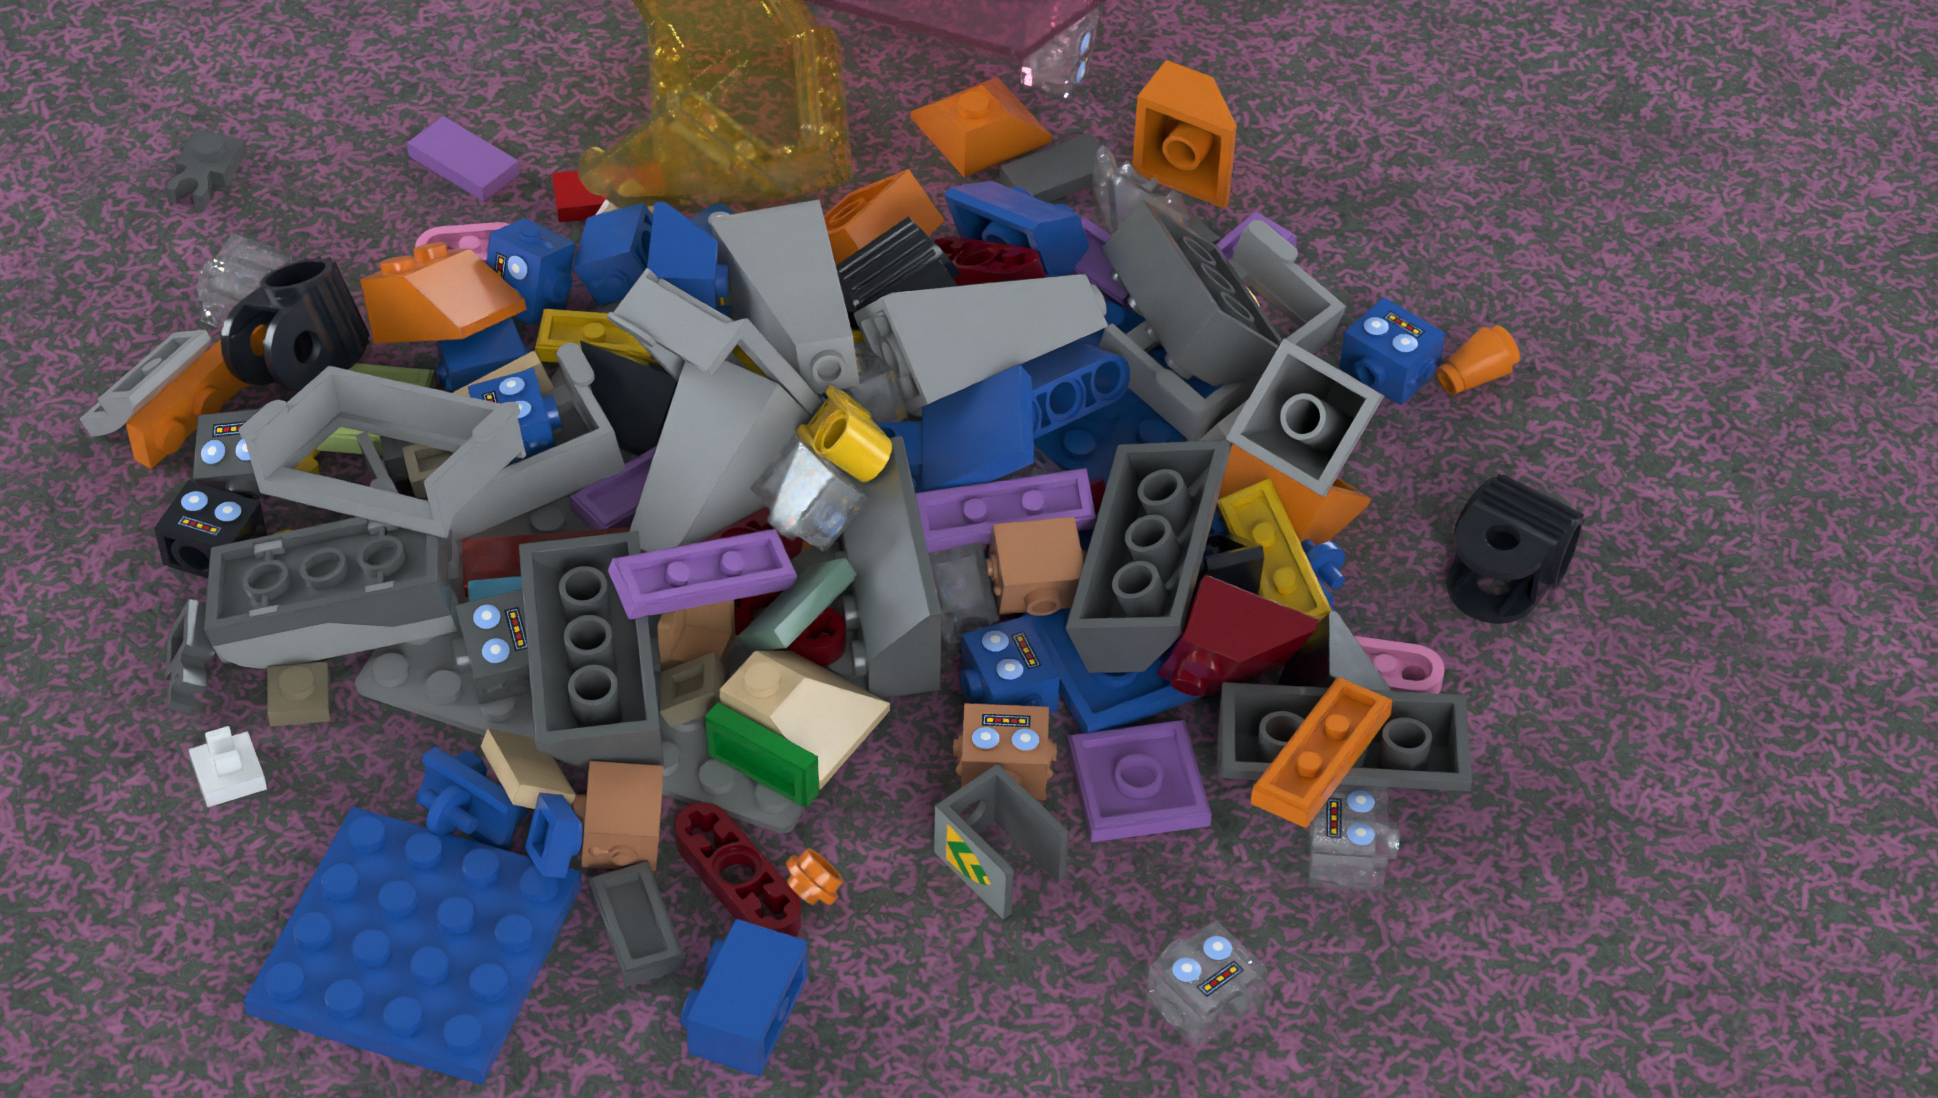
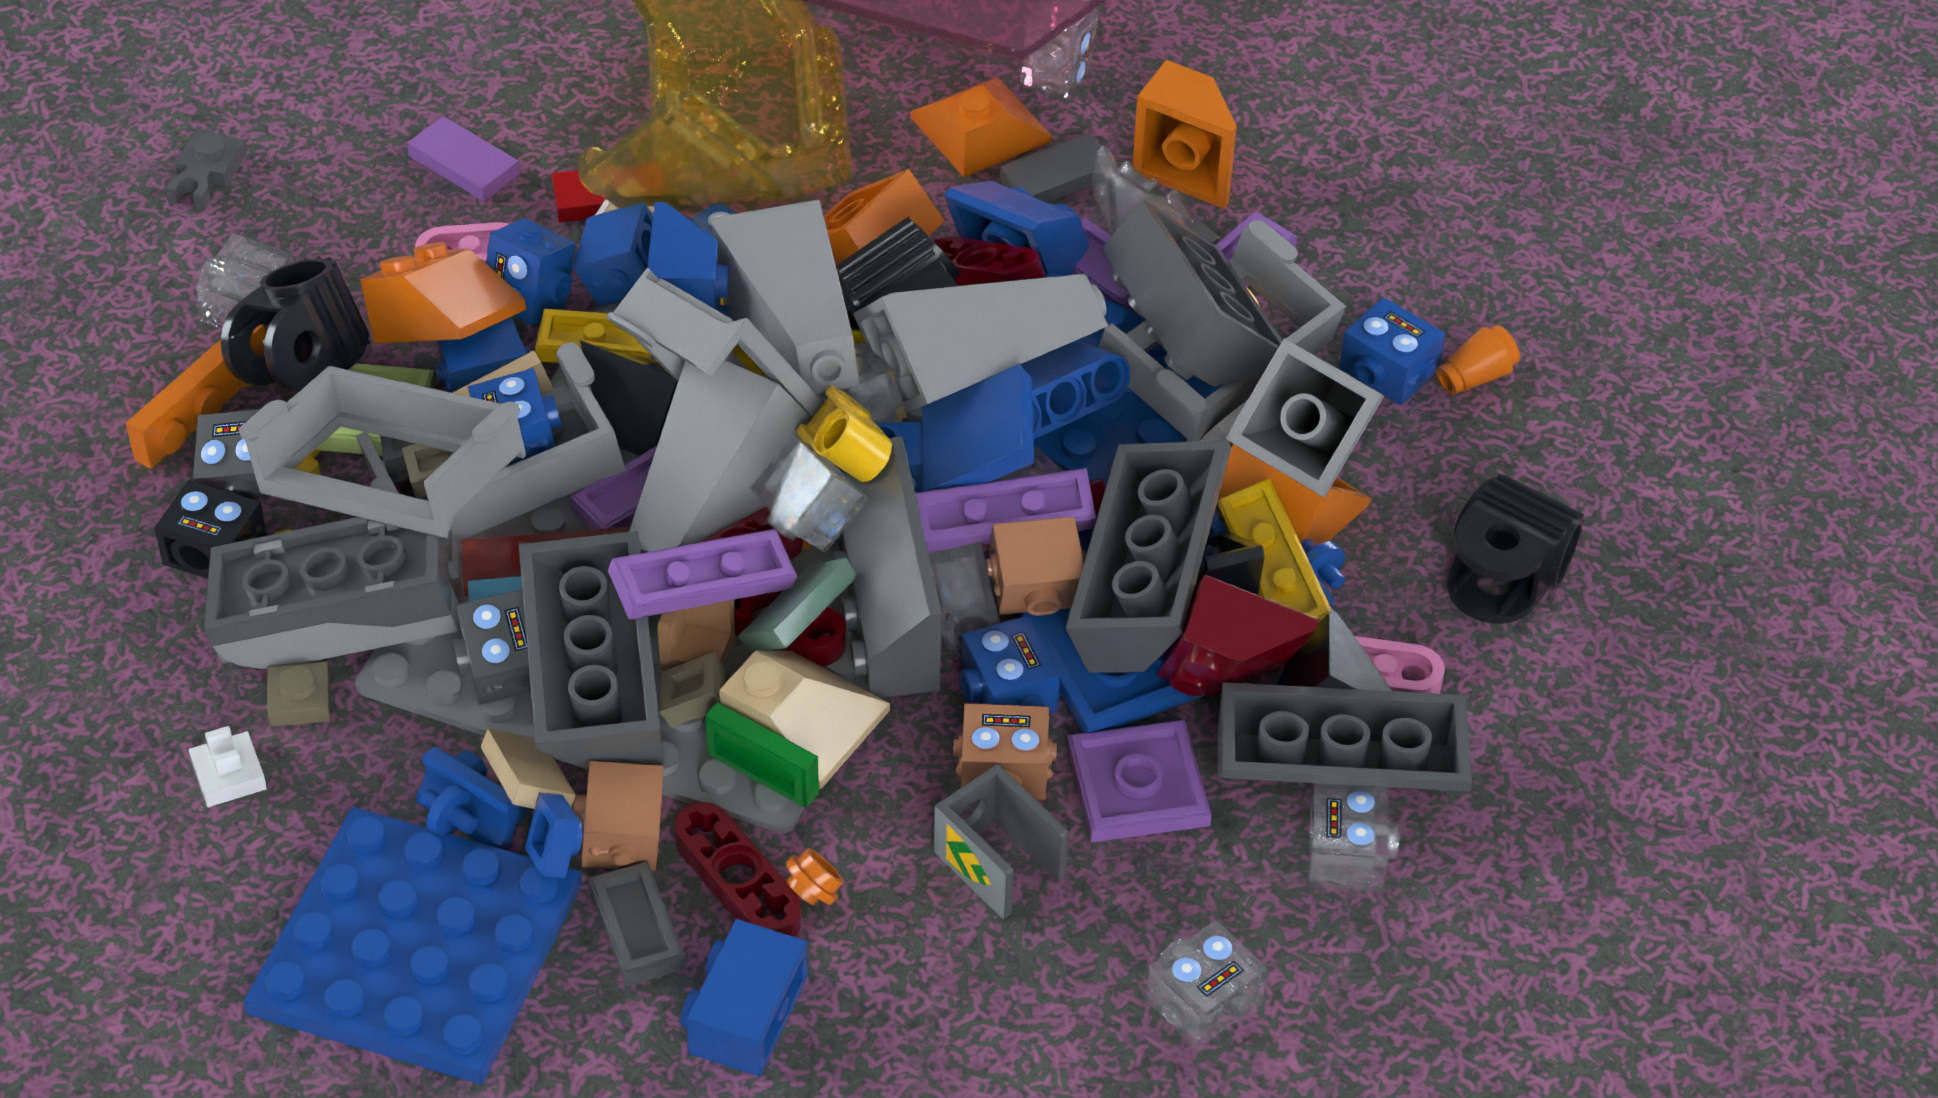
light grey slope [80,330,211,437] -> none
dark grey plate [166,599,215,714] -> none
orange tile [1251,677,1393,828] -> none

